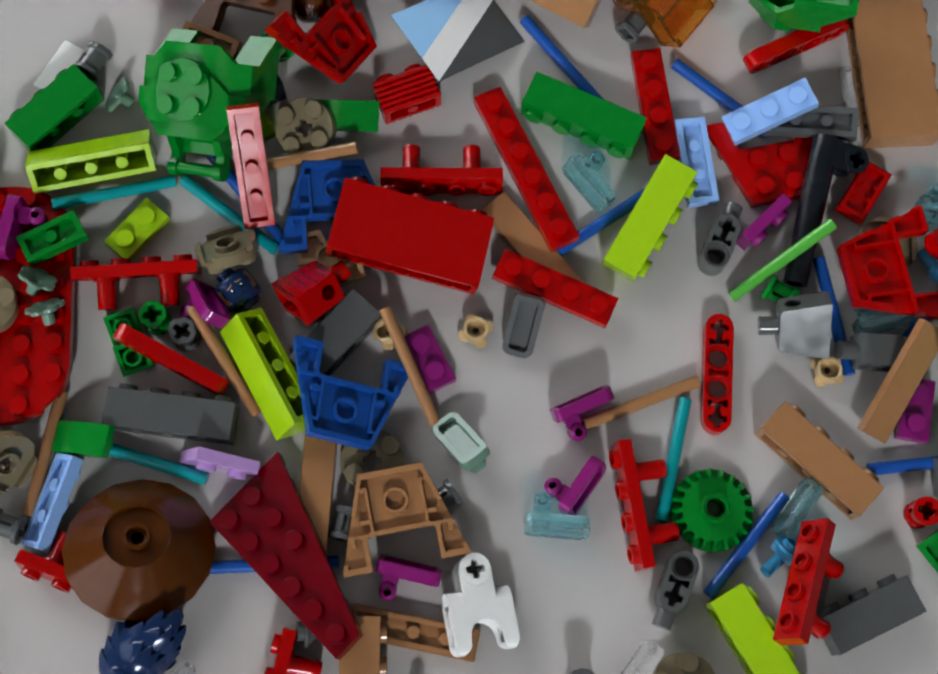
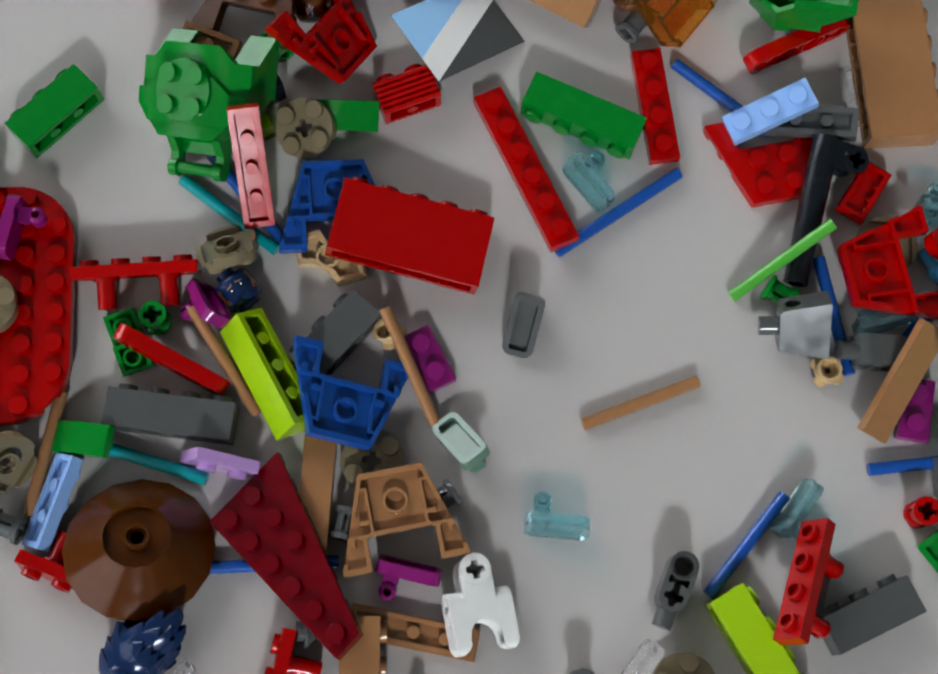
green plate [16,209,89,267] -> none
sand green plant [18,265,58,296] -> none
sand green plant [24,297,66,326] -> none
lime brick [25,129,157,194] -> none
white sticker [34,40,84,89] -> none
teal bar [51,175,177,211] -> none
dark grey bush [75,40,113,81] -> none
lime plate [104,198,171,262] -> none
sand green plant [105,77,135,112] -> none
dark grey bush [168,317,201,352] -> none
medium nougat bar [266,141,359,170] -> none
red torso [271,261,351,326] -> none
red plate [380,144,503,196] -> none
tan plate [458,314,494,349] -> none
medium nougat tile [481,192,583,282] -> none
red plate [492,249,619,328] -> none
blue bar [520,15,603,99] -> none
magenta piece [544,456,607,520] -> none
magenta piece [549,385,615,441] -> none
lime brick [602,154,699,282] -> none
red plate [609,439,679,572] -> none
teal bar [655,397,692,522] -> none
green gear [670,468,755,552] -> none
light blue plate [674,116,720,208] -> none
dark grey piece [698,202,743,276] -> none
red beam [700,314,734,435] -> none
magenta plate [736,193,792,251] -> none
medium nougat brick [754,401,884,520] -> none
dark azure plate [760,536,796,578] -> none

